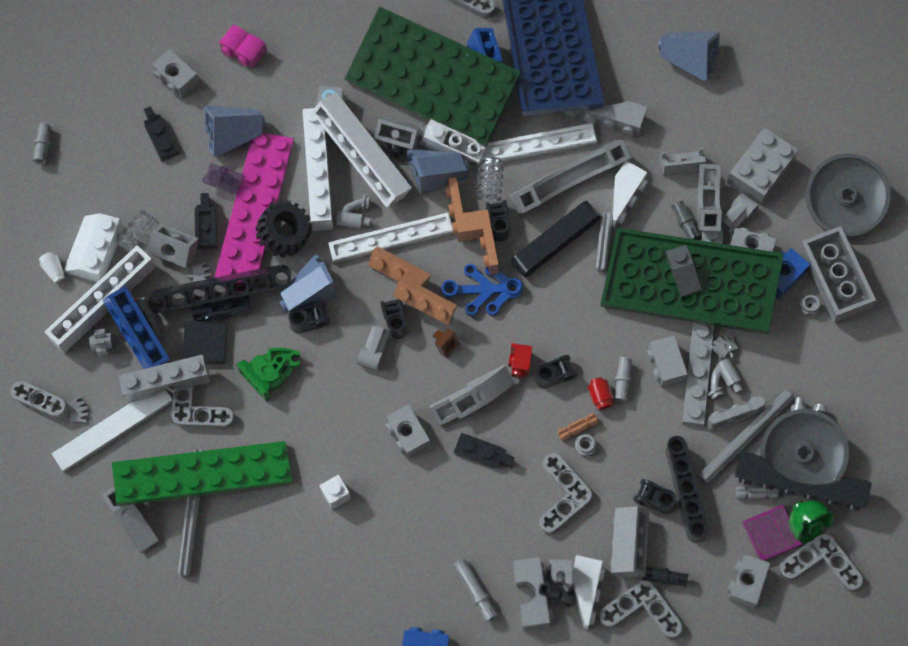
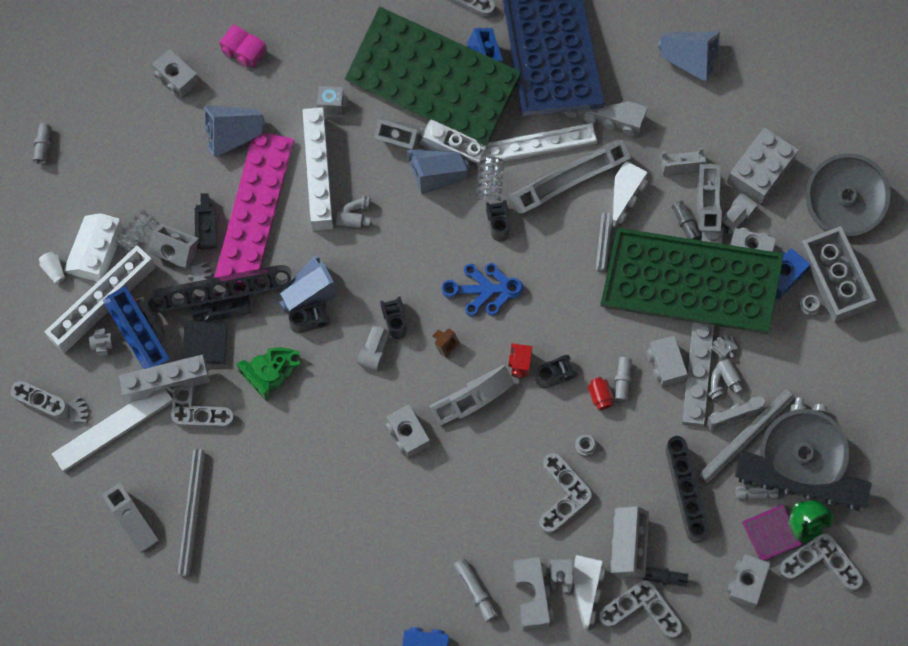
green plate [112,441,292,506] -> none
black hinge [143,106,180,161] -> none
clear purple hips [202,163,245,195] -> none
black tyre [255,200,312,257] -> none
white brick [312,93,412,208] -> none
white brick [319,475,351,510] -> none
white tile [328,213,453,264] -> none
nougat bracket [368,246,457,325] -> none
black hinge [388,143,404,158] -> none
nougat bracket [445,177,498,275] -> none
black hinge [454,432,515,469] -> none
black beam [511,200,601,278] -> none
black pin [539,582,576,607] -> none
nougat axle [558,413,598,441] -> none
black piece [633,479,677,514] -> none
dark grey slope [666,245,701,298] -> none

